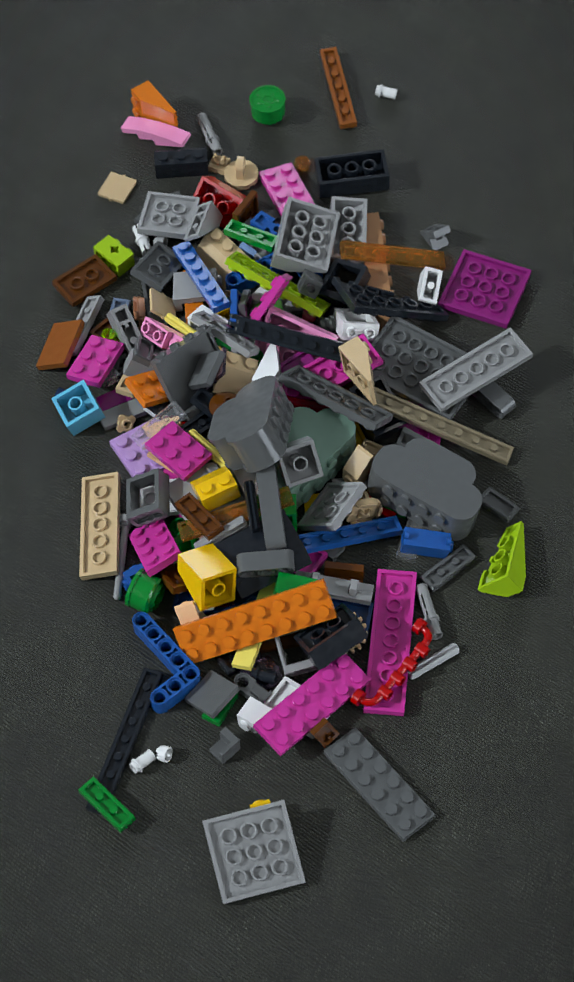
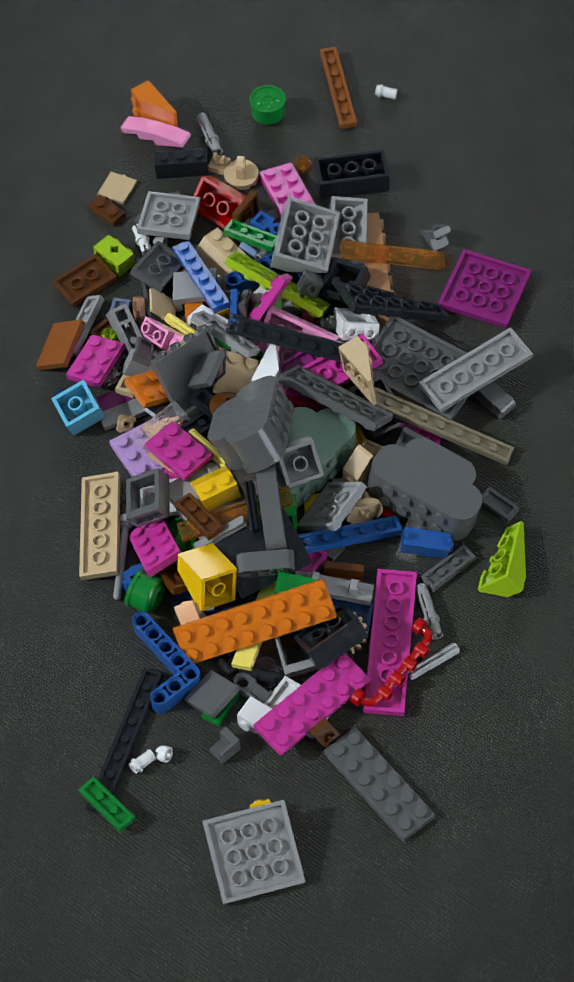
light grey slope [184,201,223,242] -> none
white slope [417,266,443,305] -> none
none -> reddish brown plate [88,194,126,227]

